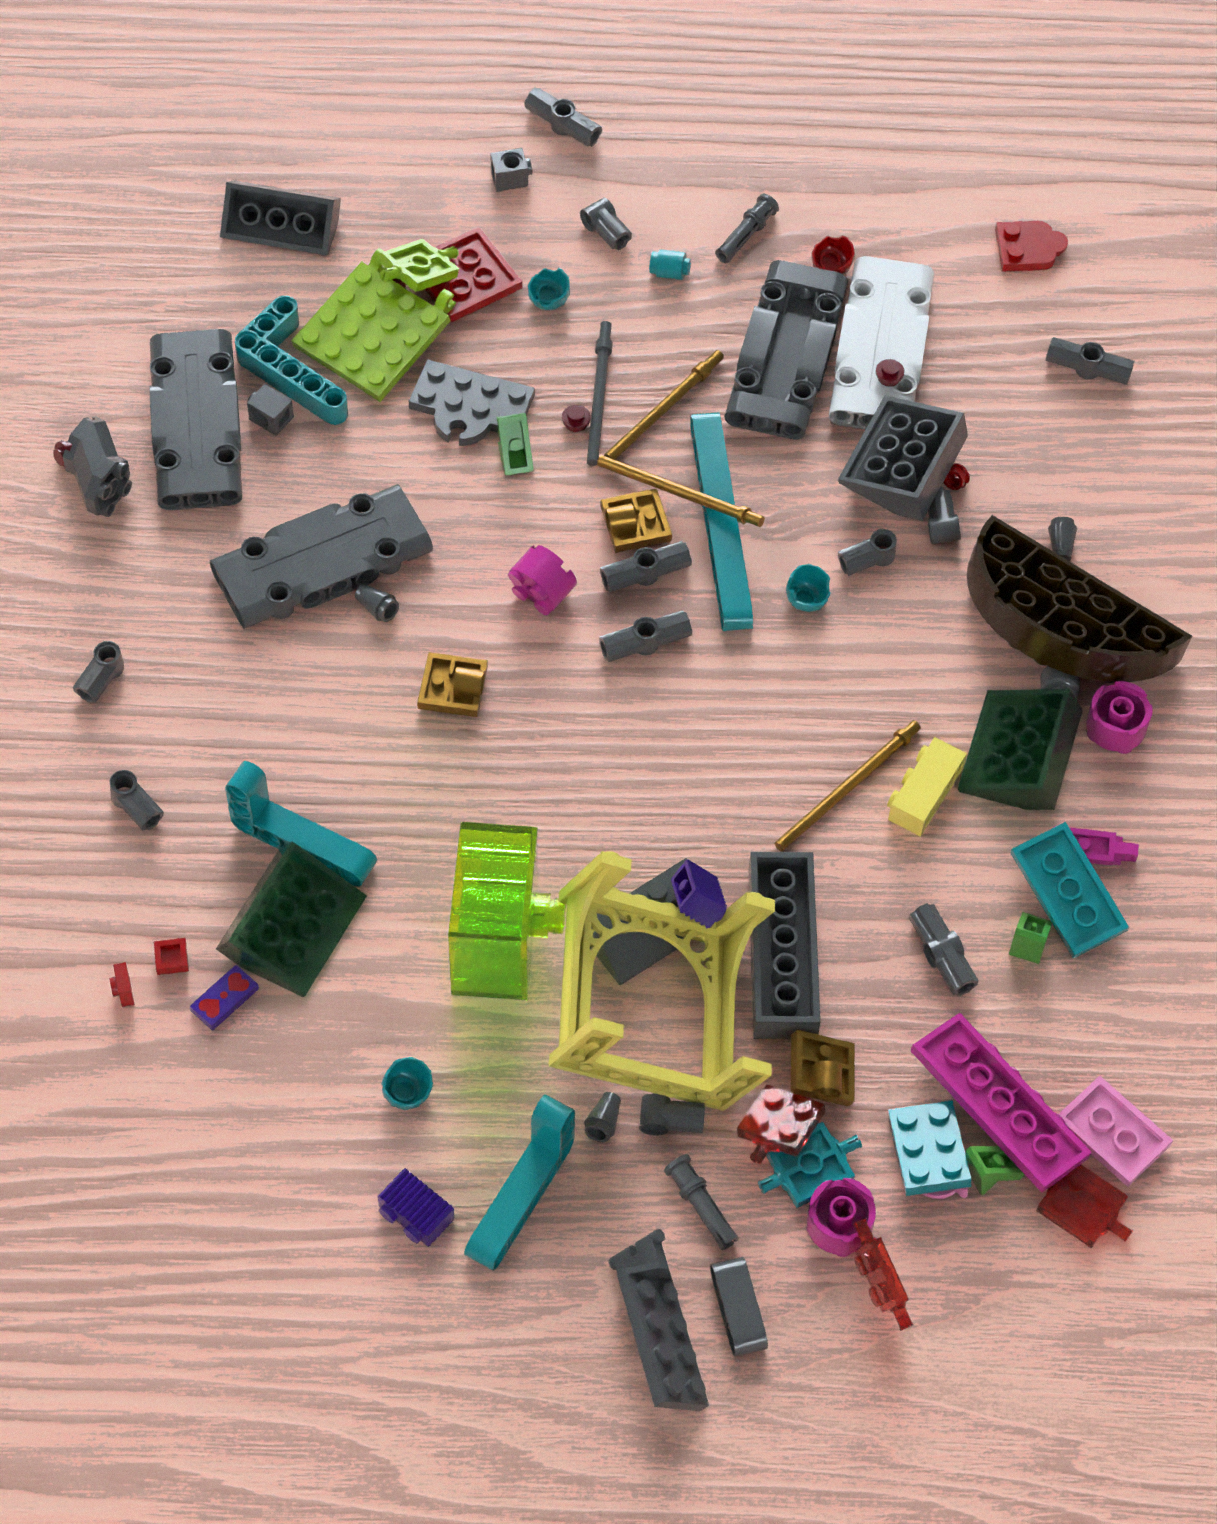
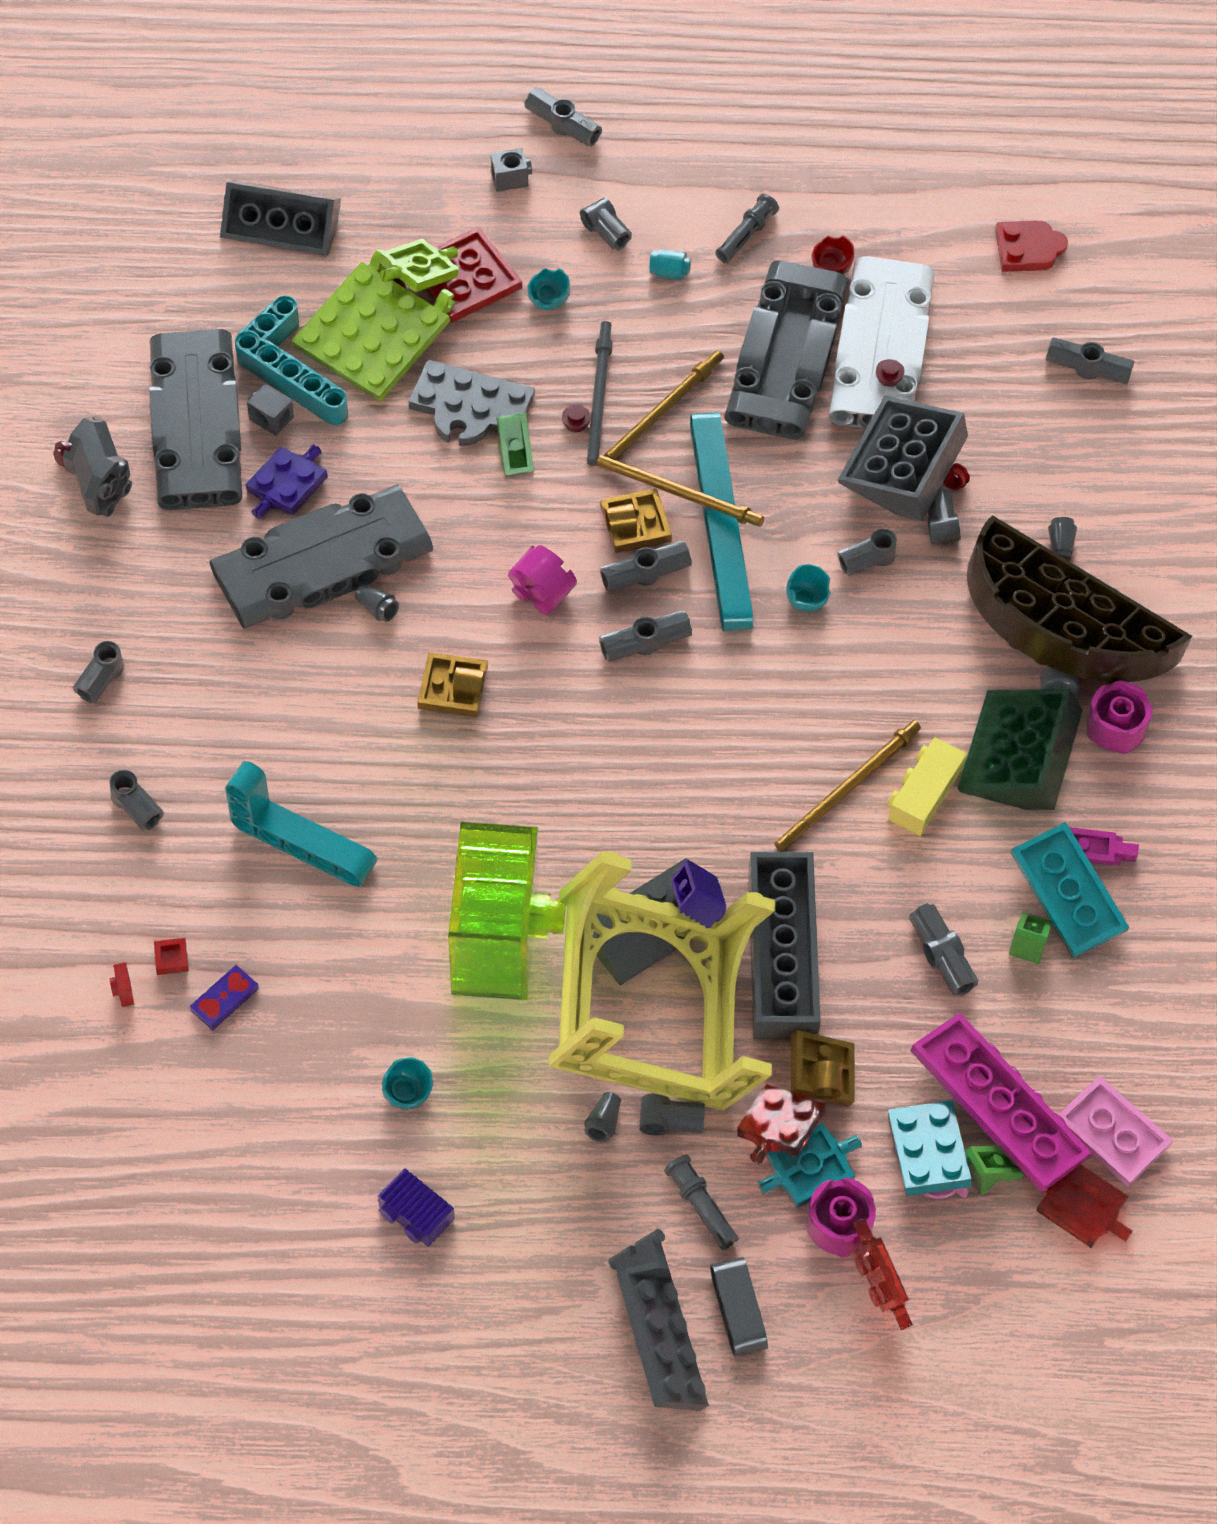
clear green slope [216,841,367,997] -> none
teal beam [464,1094,575,1271] -> none
none -> dark purple plate [245,444,328,519]

